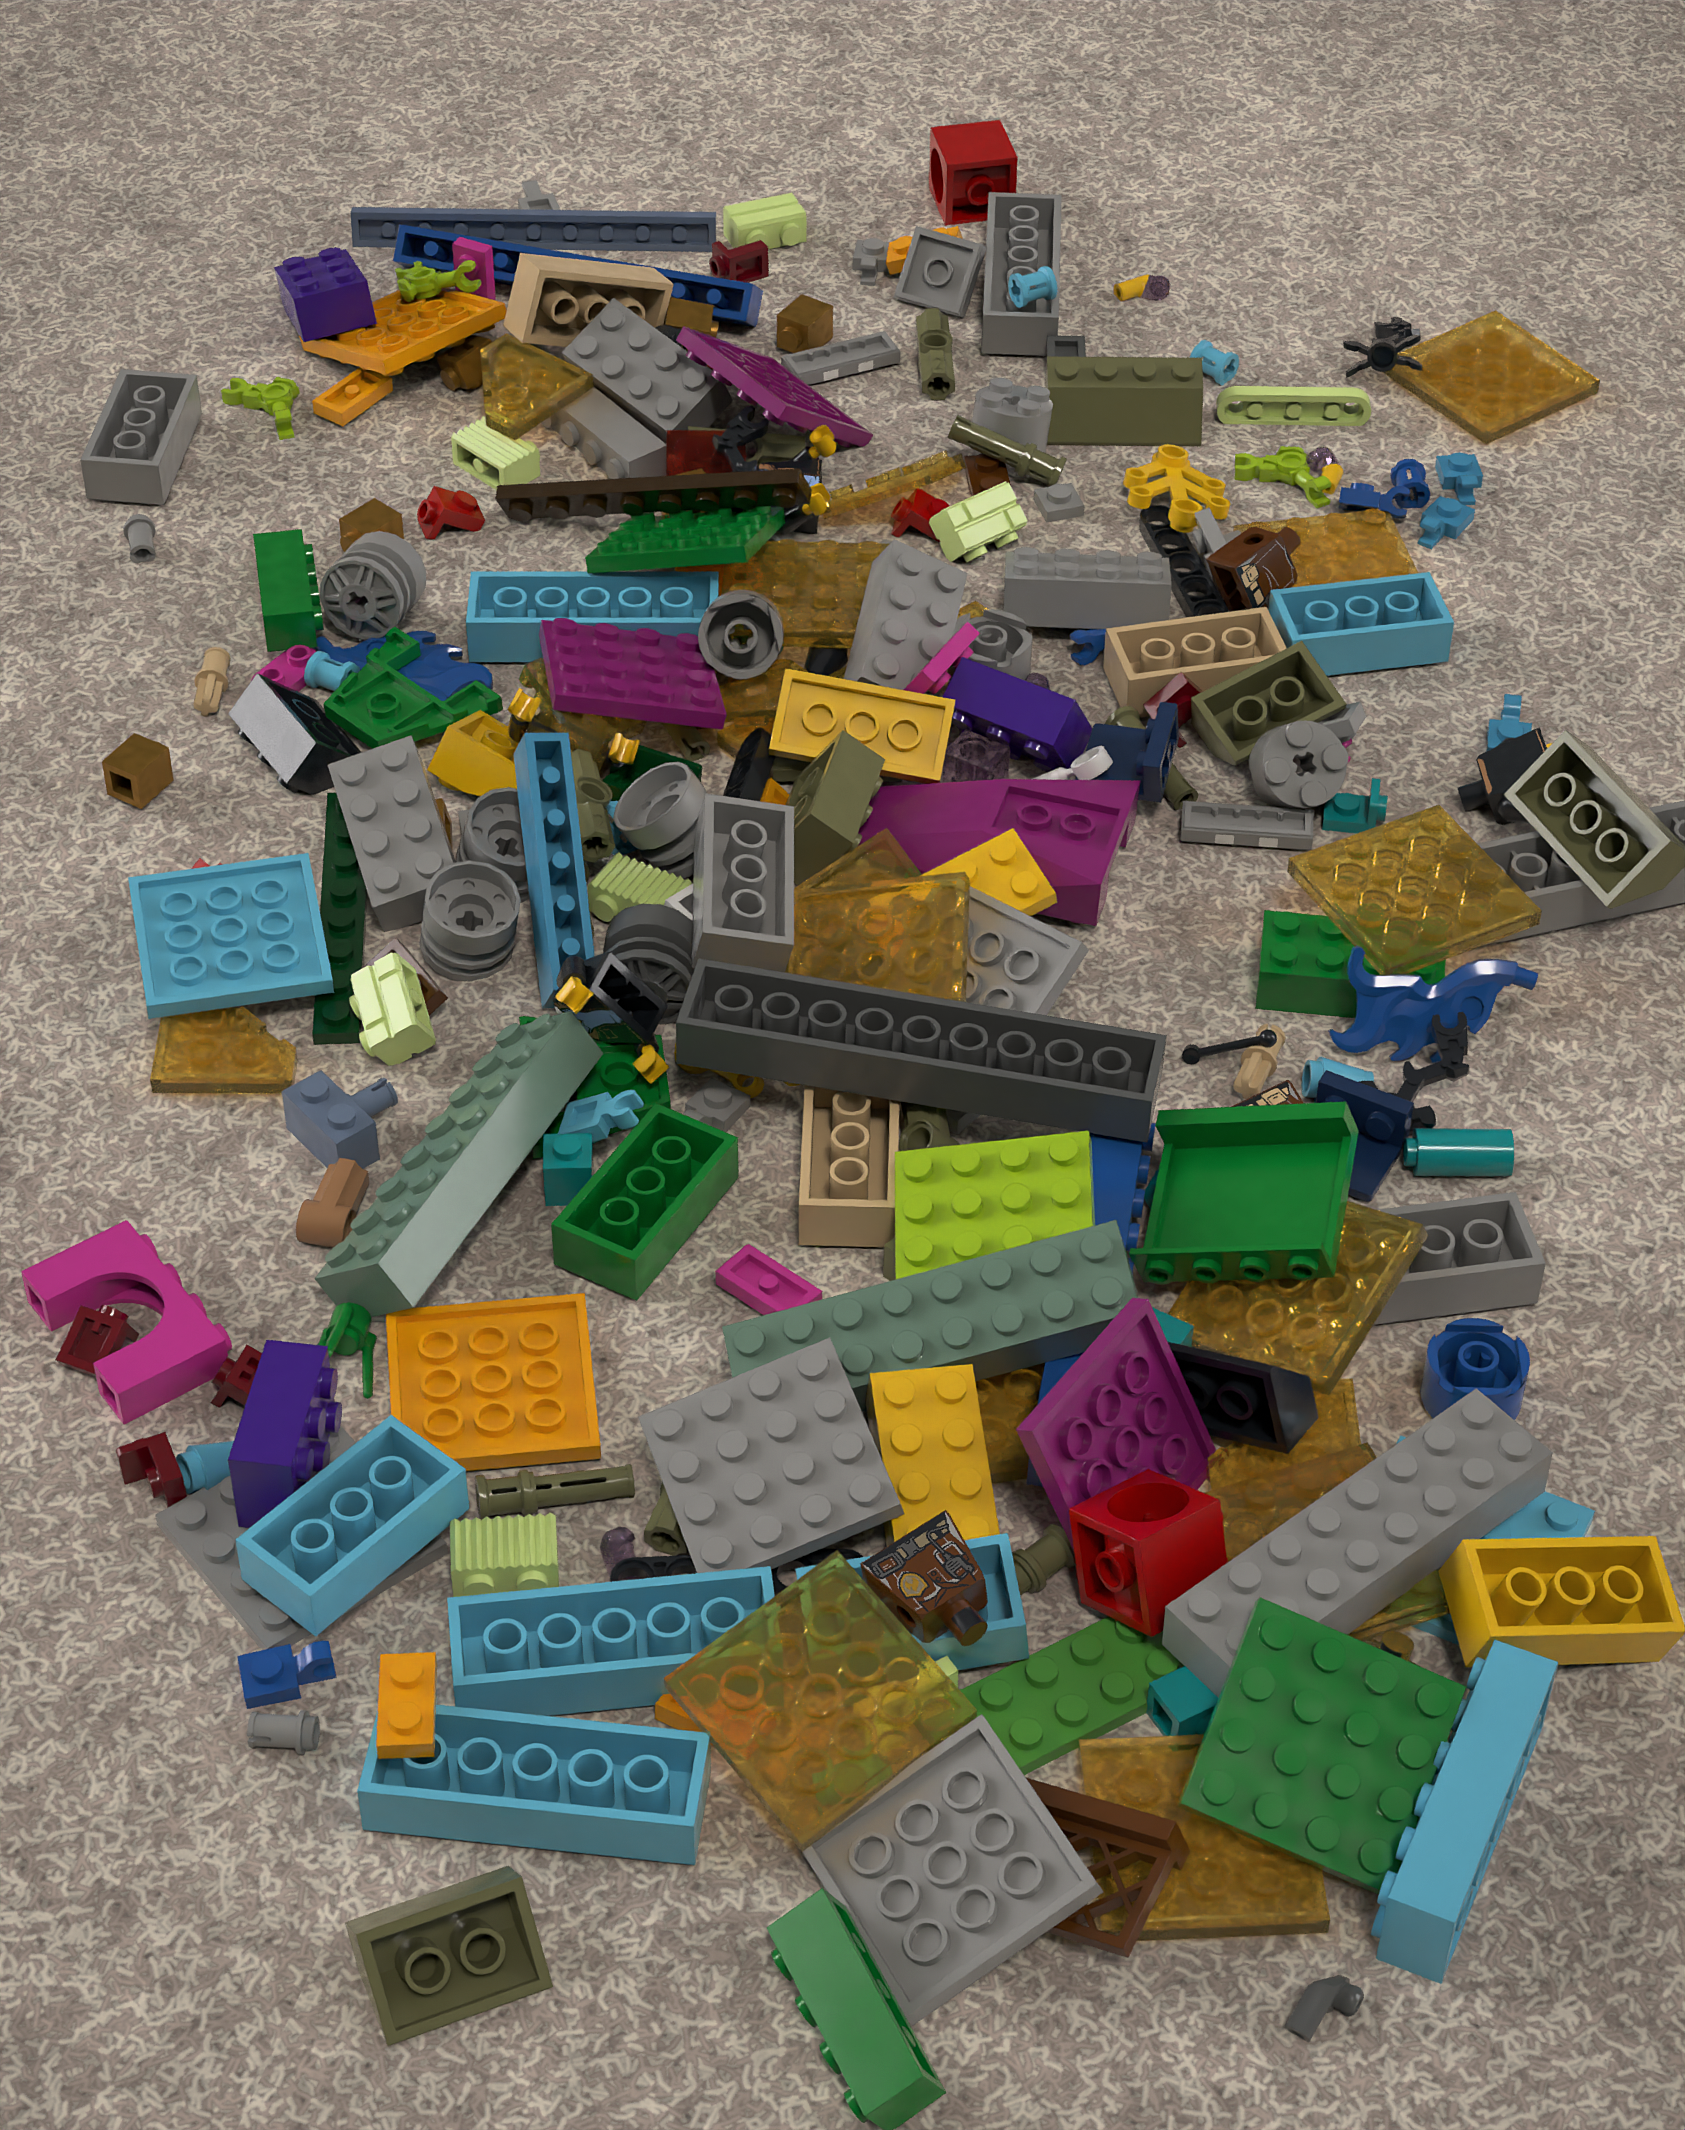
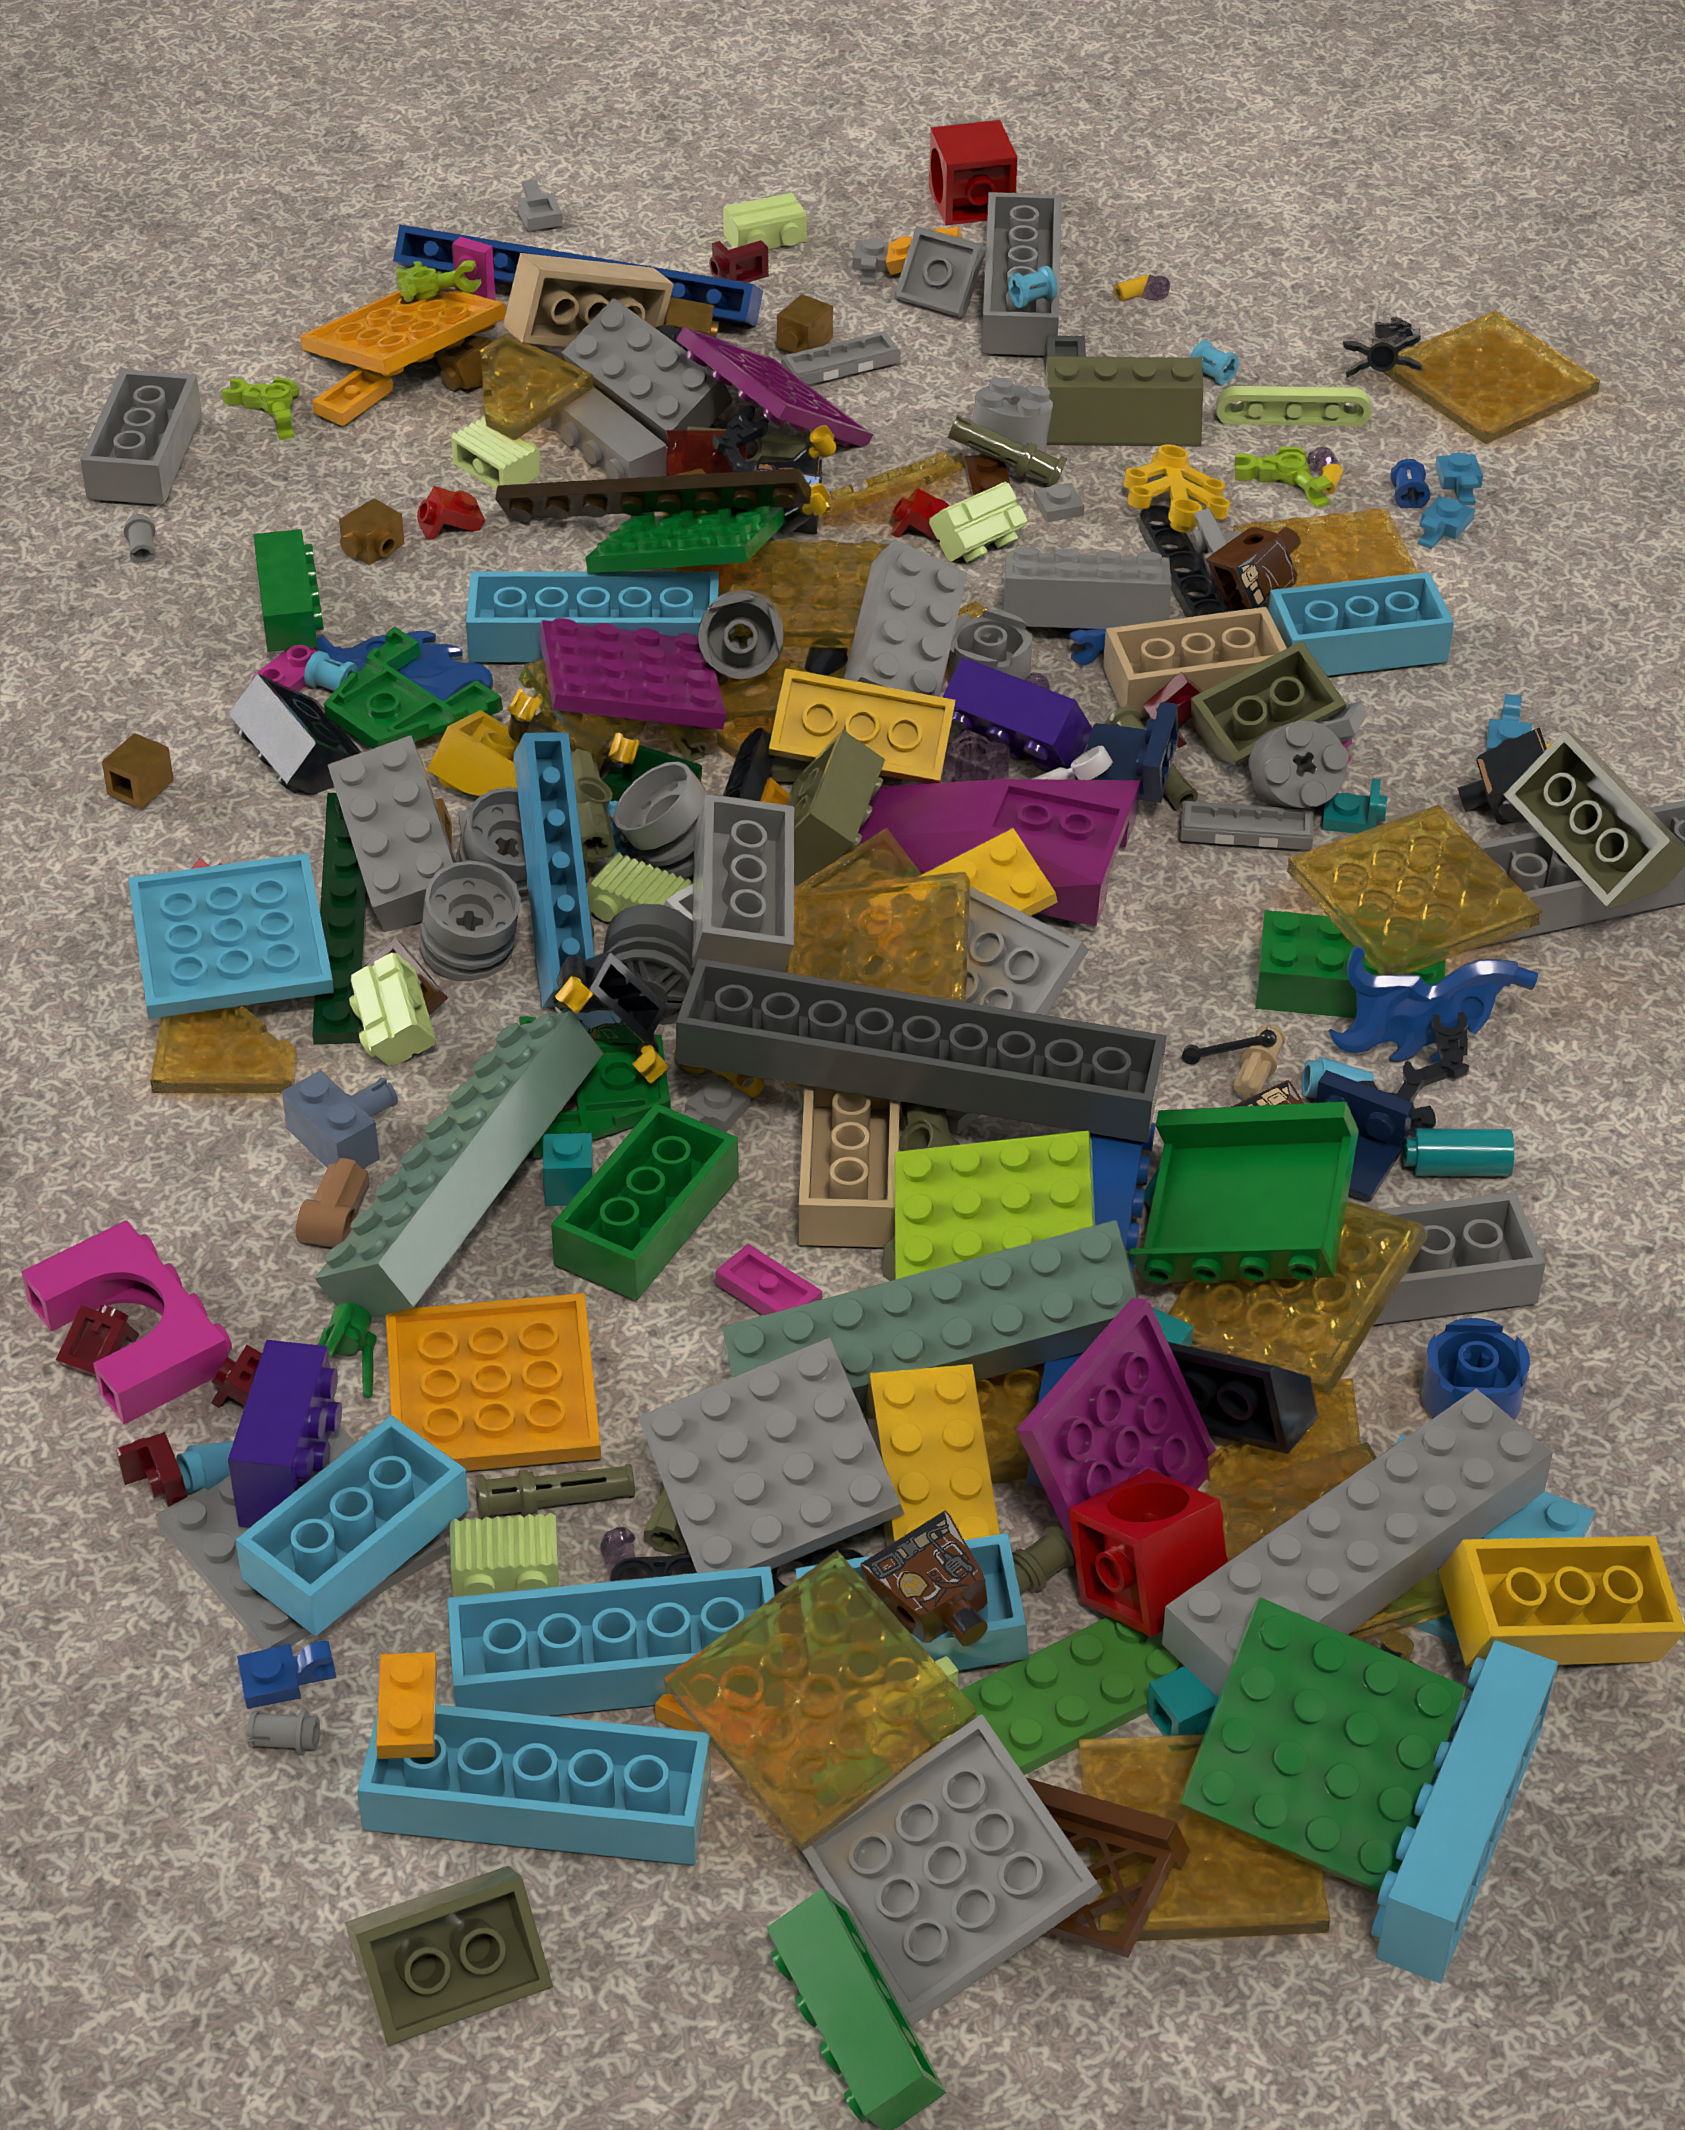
tan axle [193,647,231,717] -> none
dark purple brick [274,247,377,342] -> none
light grey wheel [320,531,426,640] -> none
sand blue plate [350,207,716,252] -> none
medium azure plate [558,1090,644,1144] -> none
dark pink plate [904,621,980,695] -> none
olive piece [915,308,955,400] -> none
dark grey arm [1284,1975,1364,2042] -> none
blue plate [1339,483,1410,519] -> none

